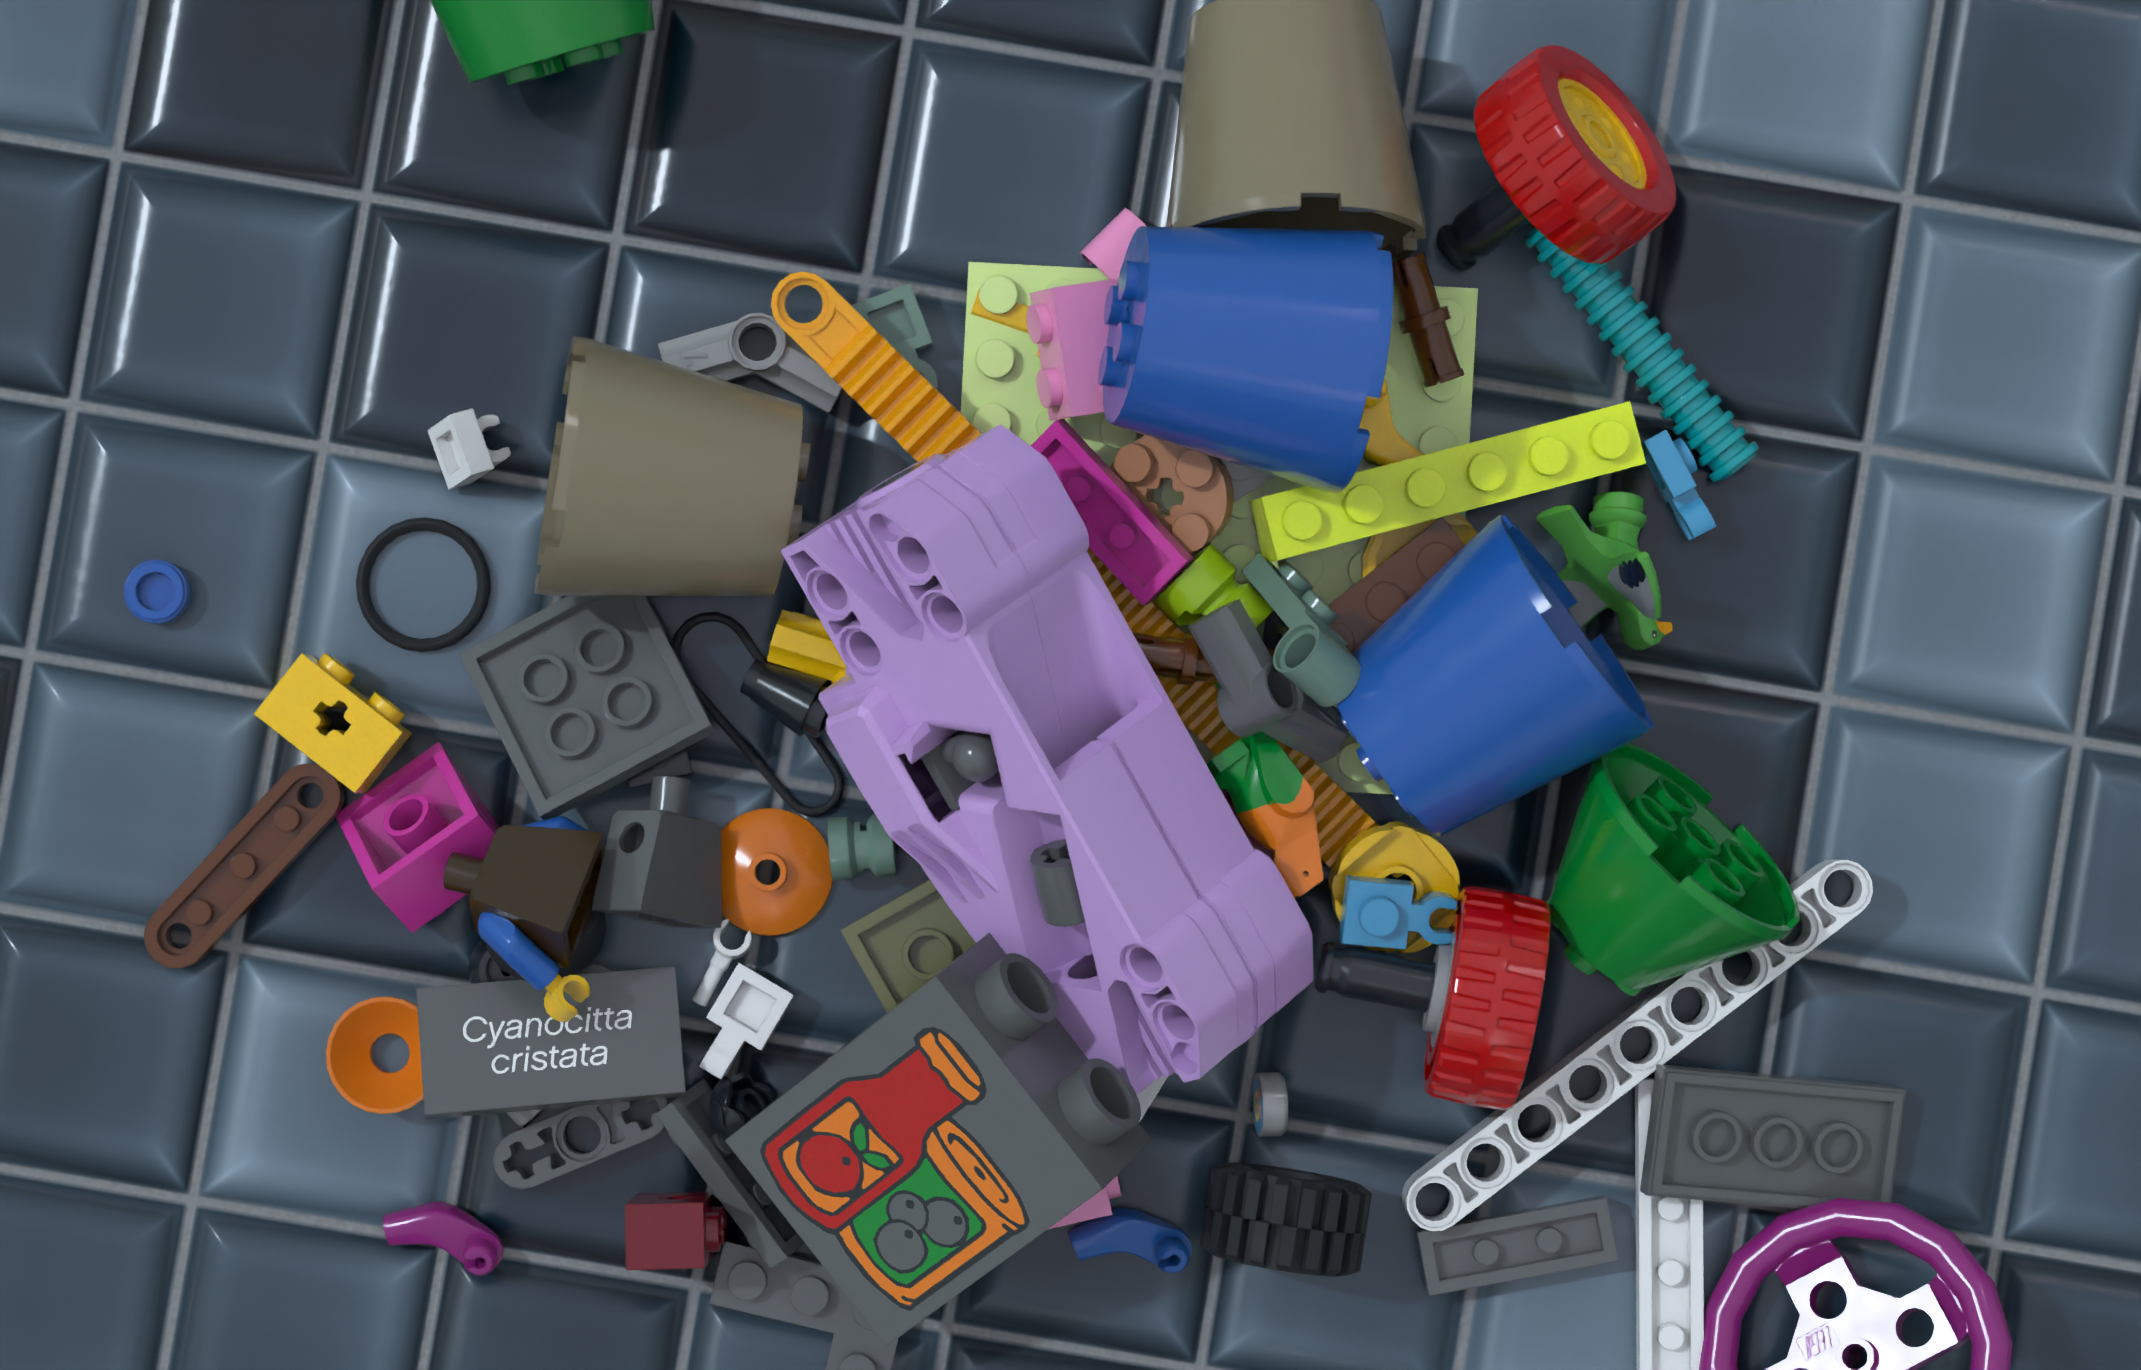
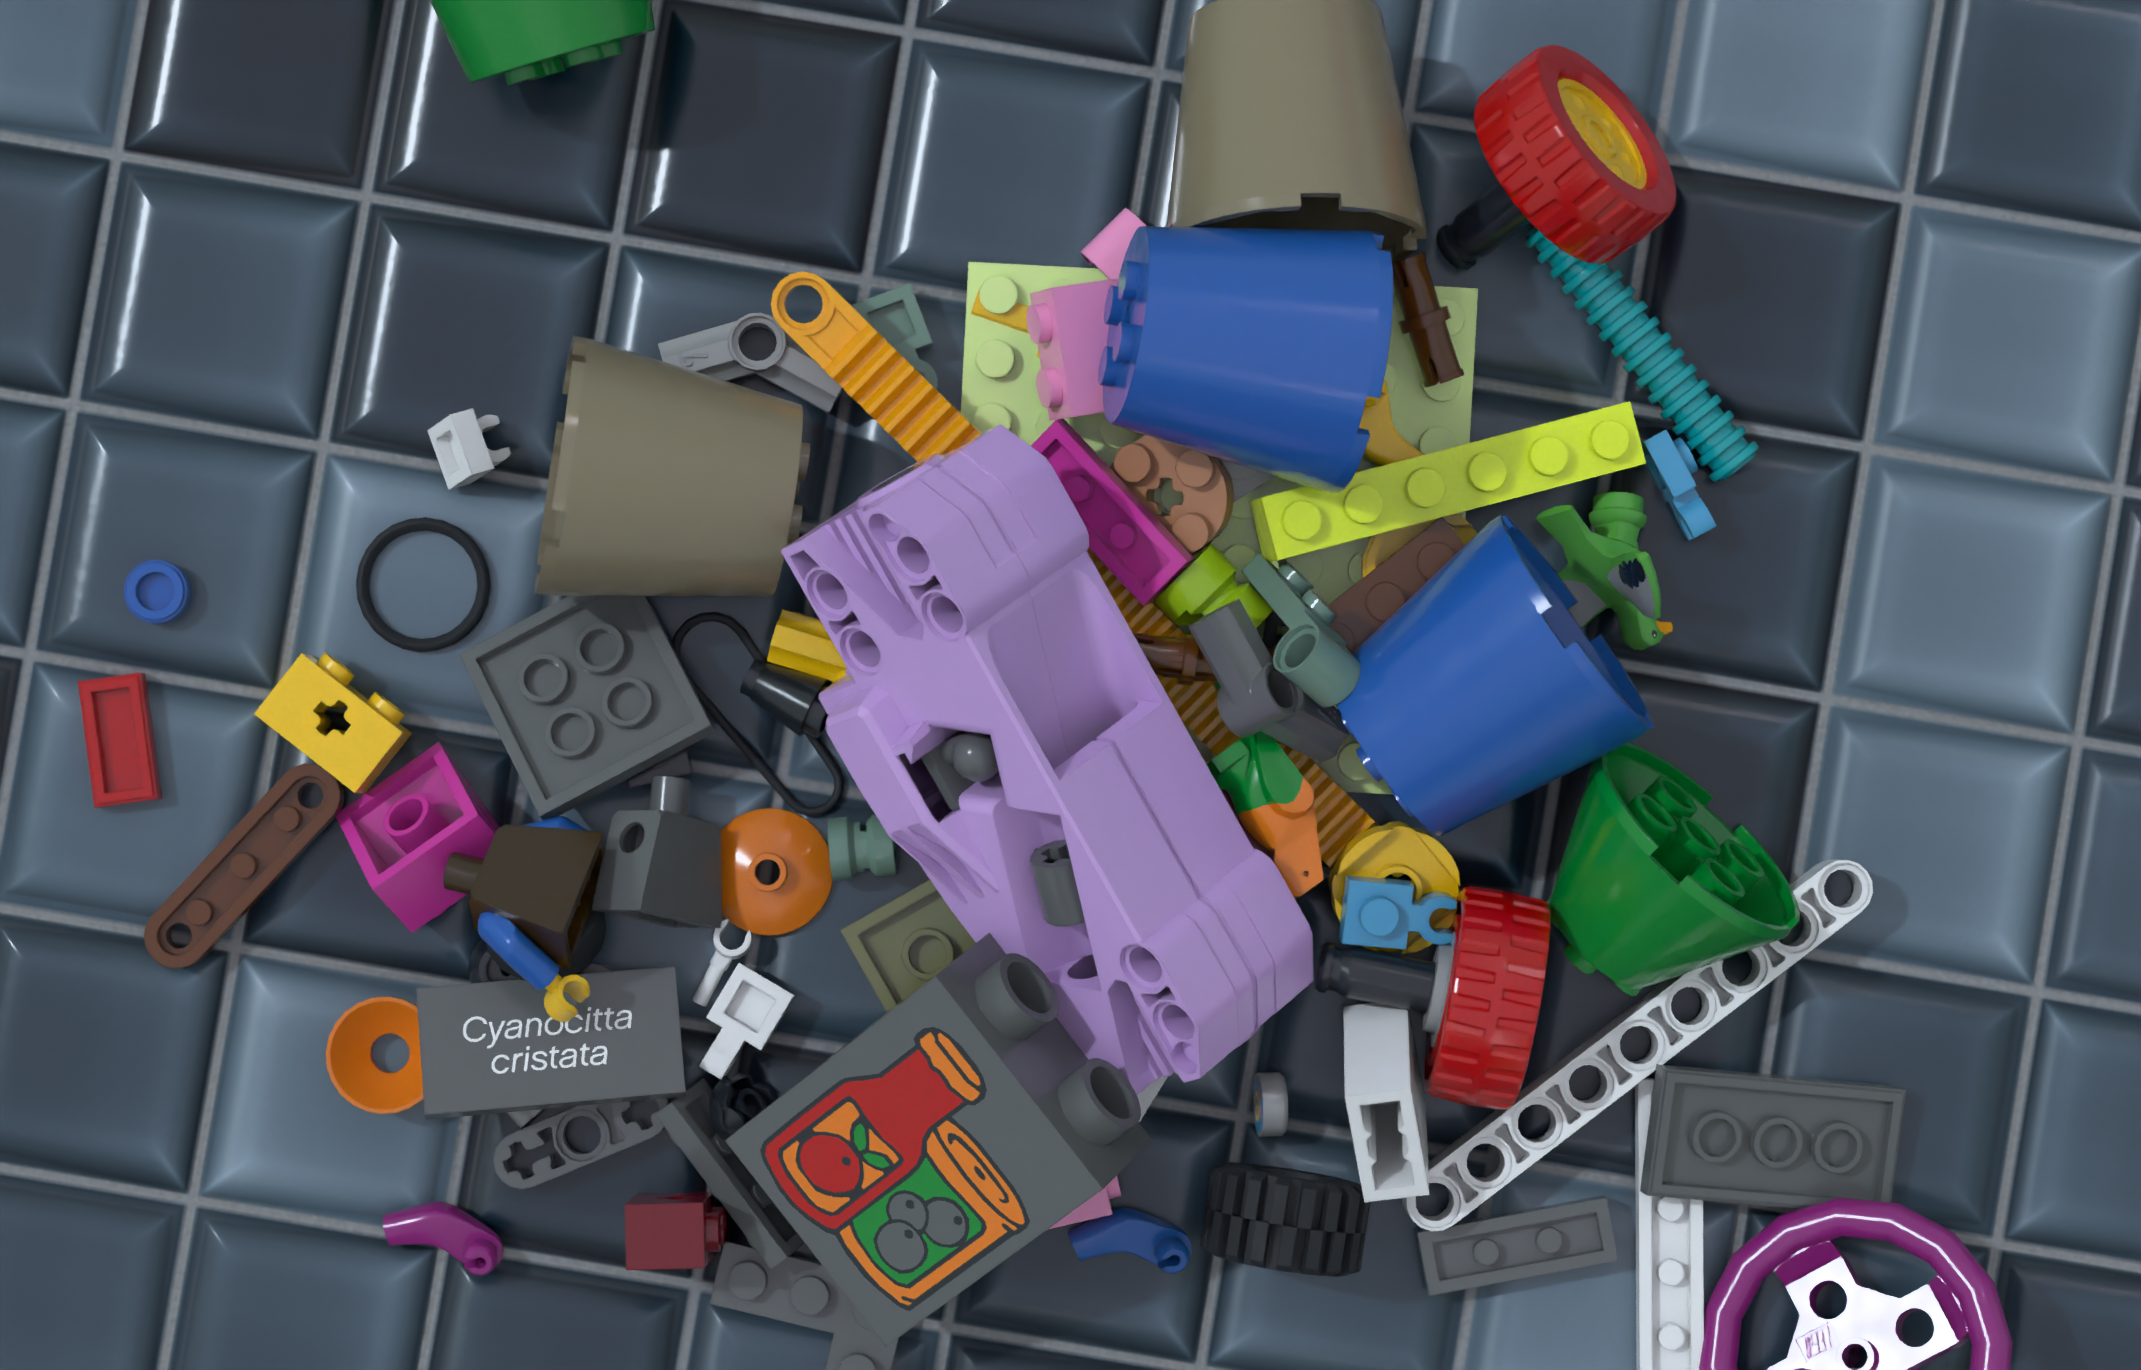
none -> red tile [78,673,162,808]
none -> white brick [1343,1003,1430,1203]

